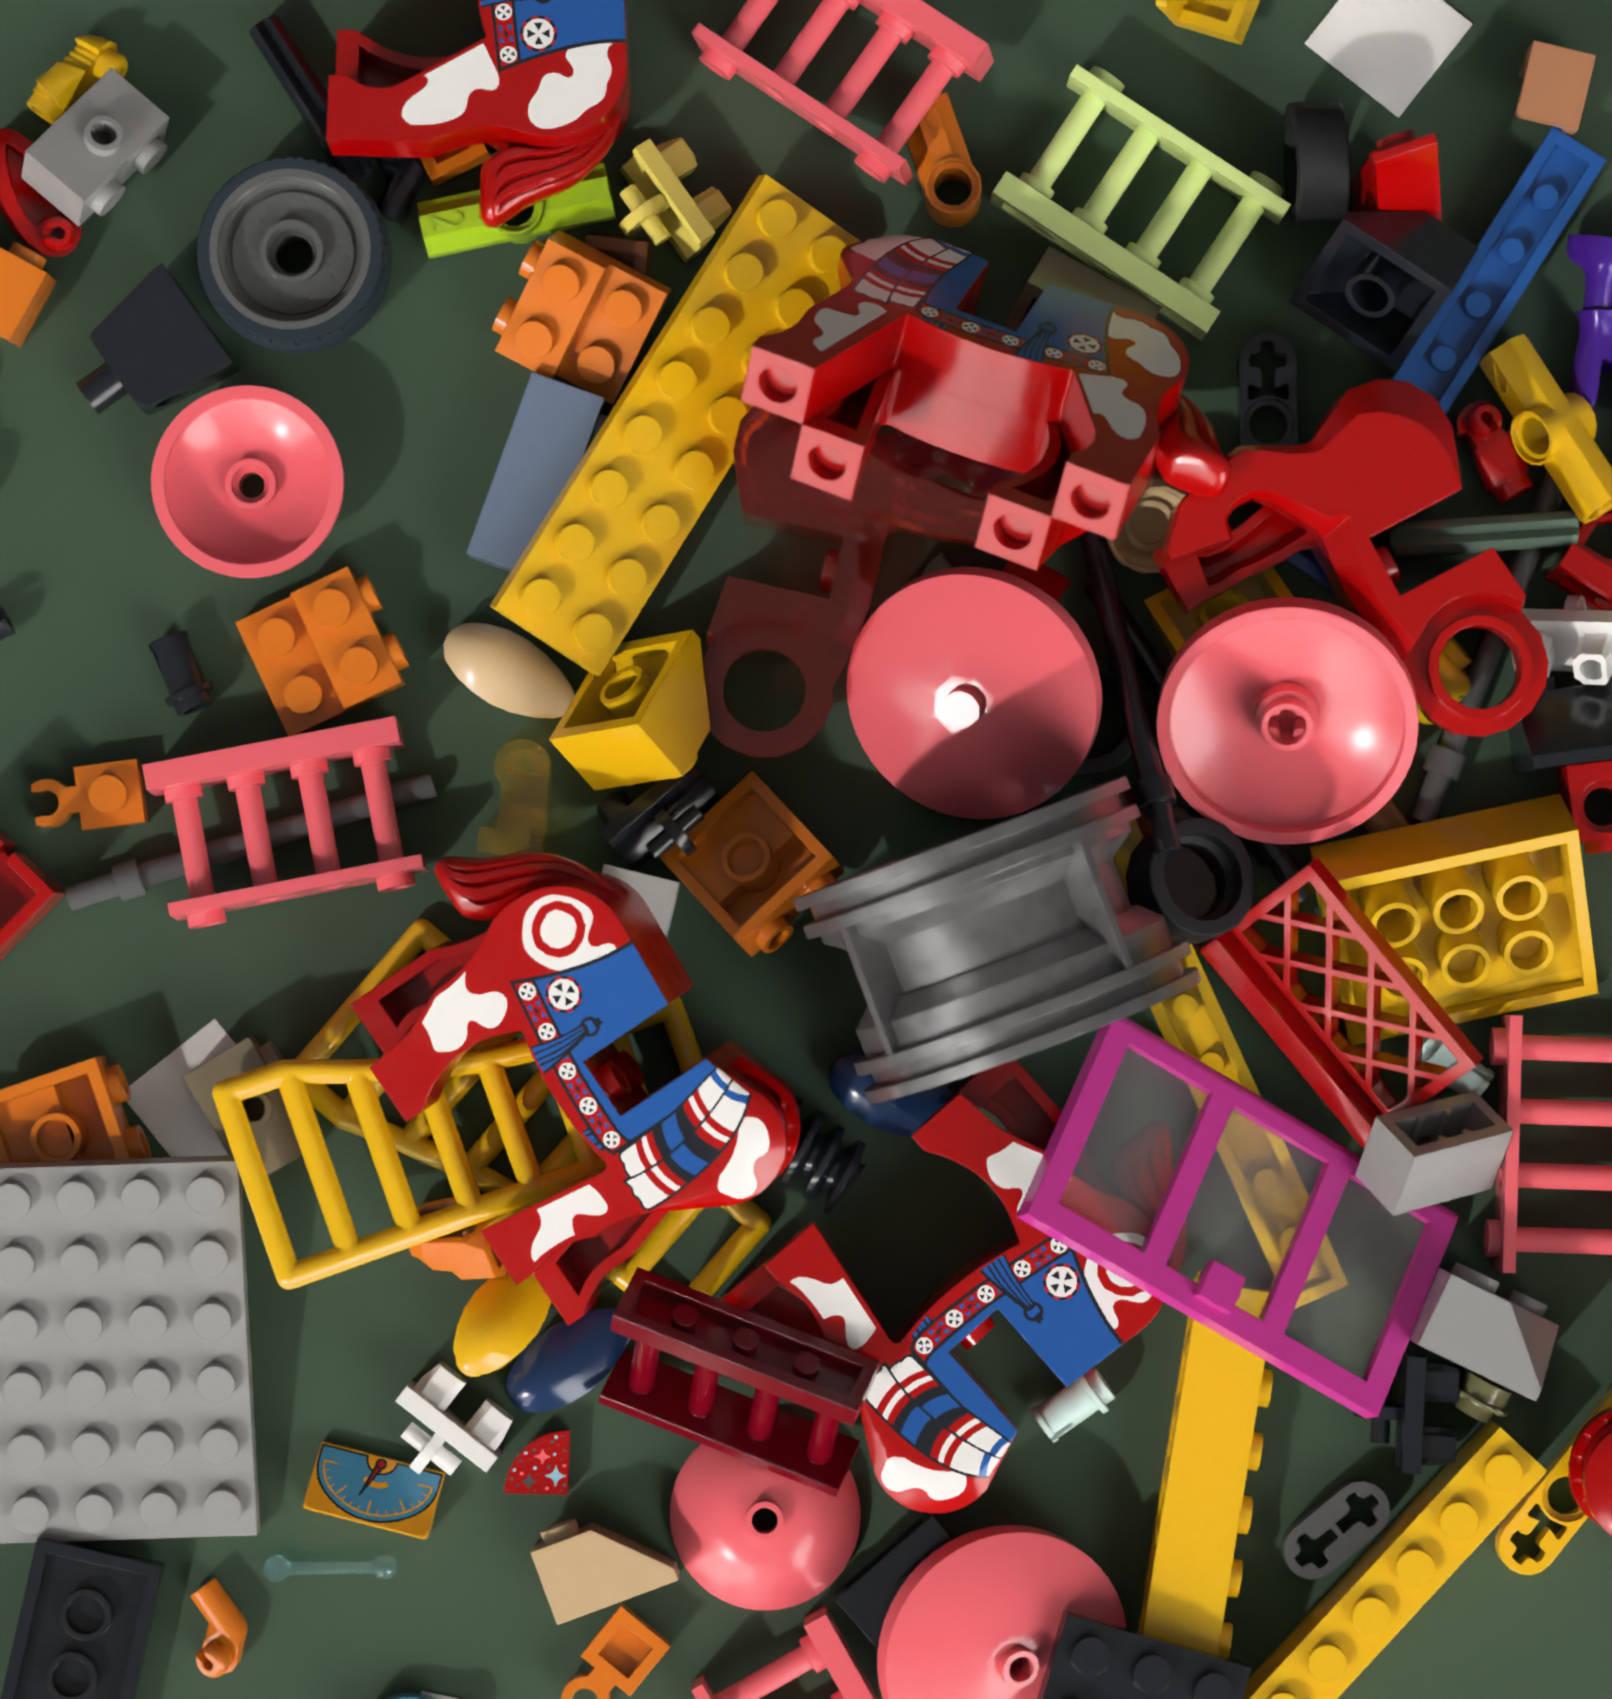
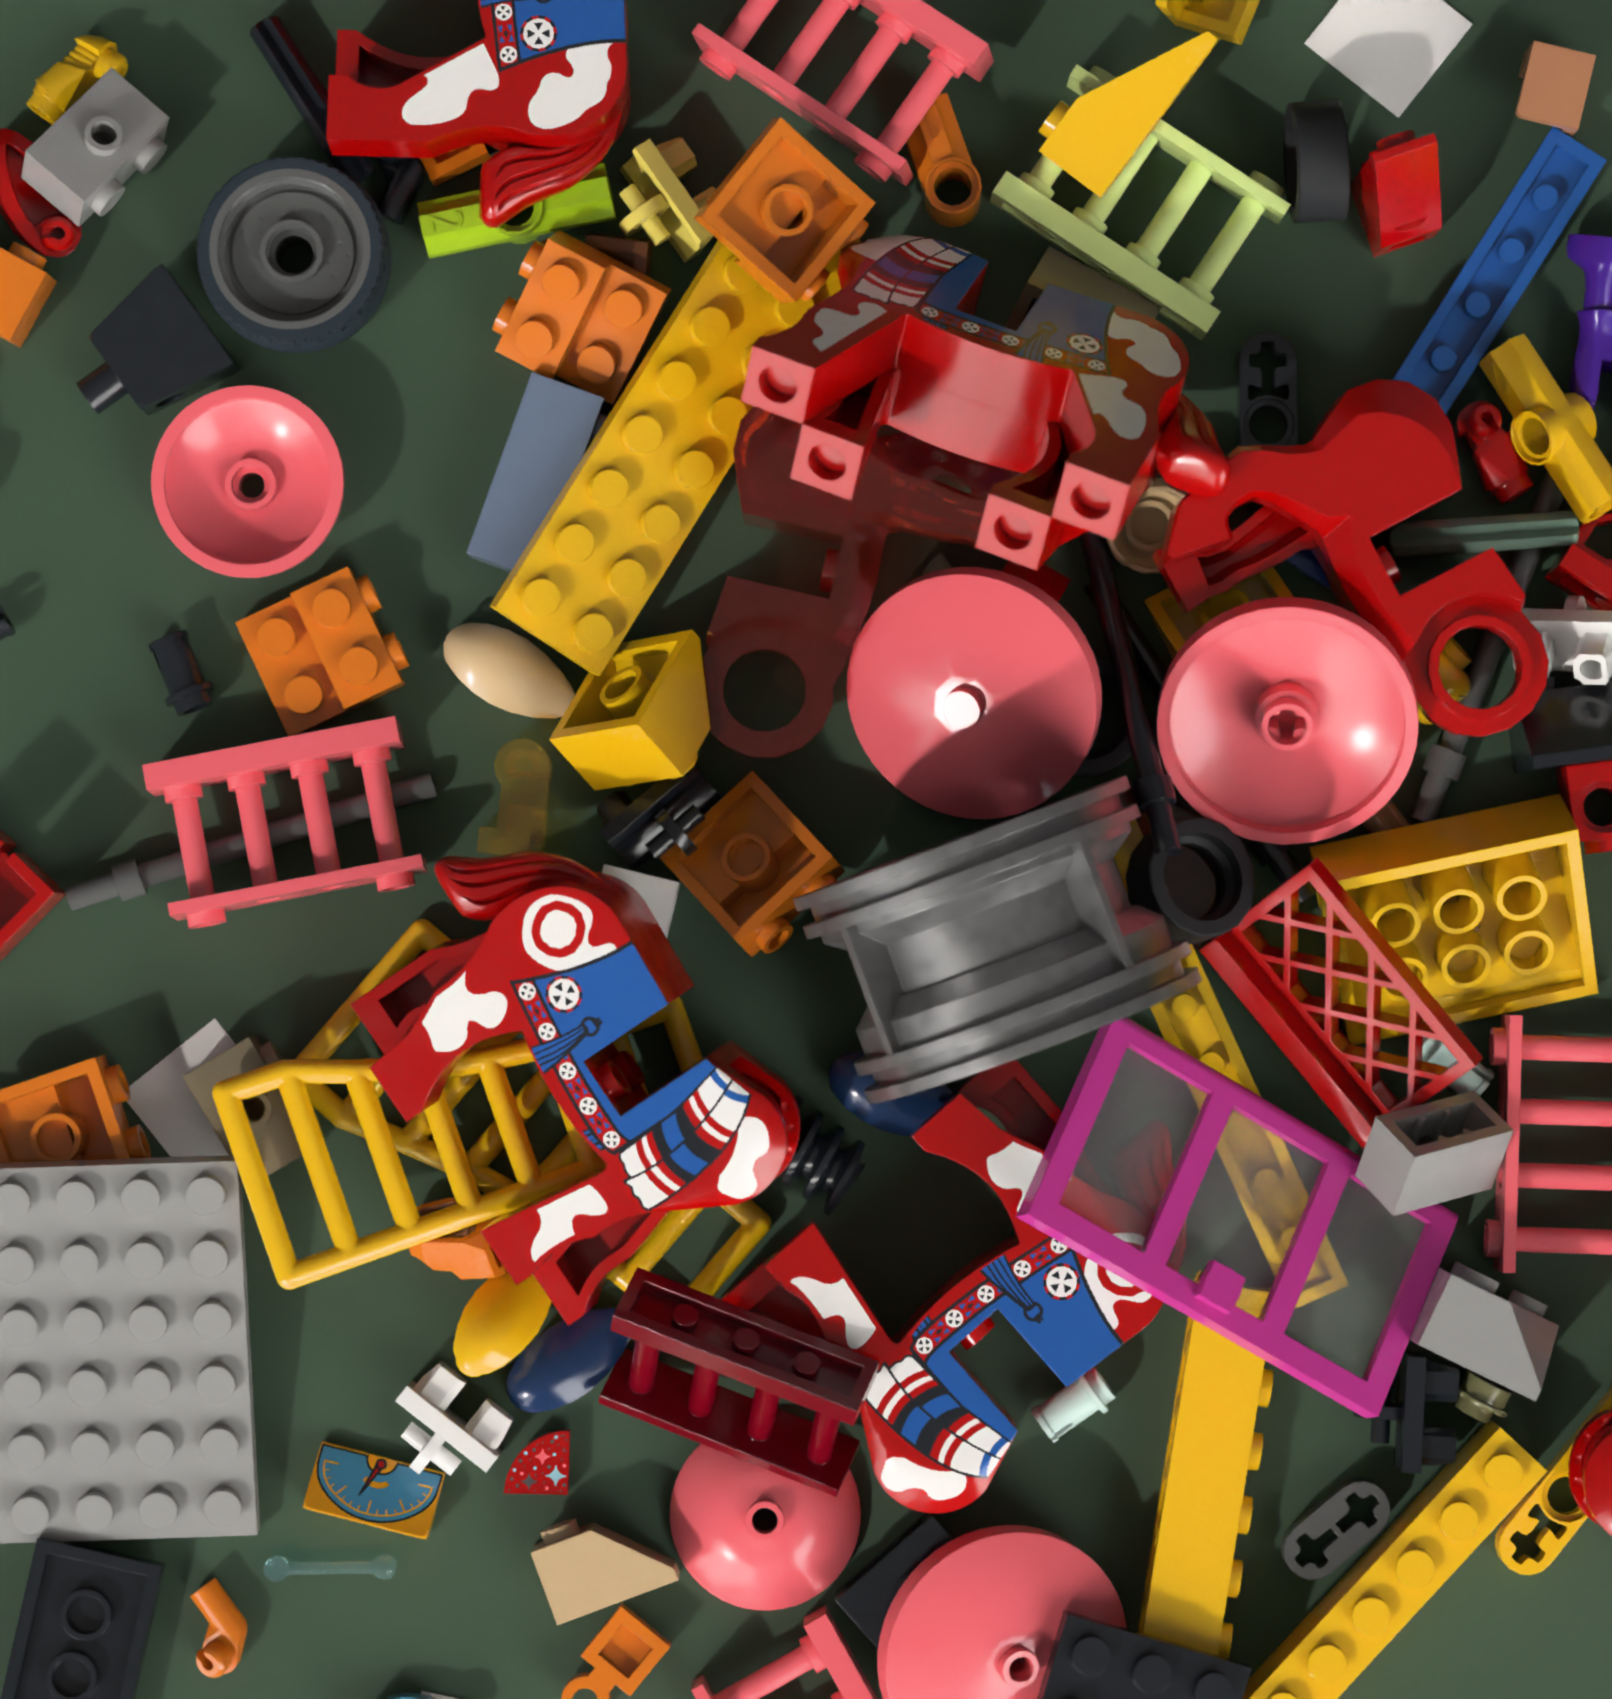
orange plate [31,759,149,831] -> none
black slope [1288,212,1479,371] -> none
none -> orange plate [694,117,876,304]
none -> yellow slope [1038,31,1221,198]

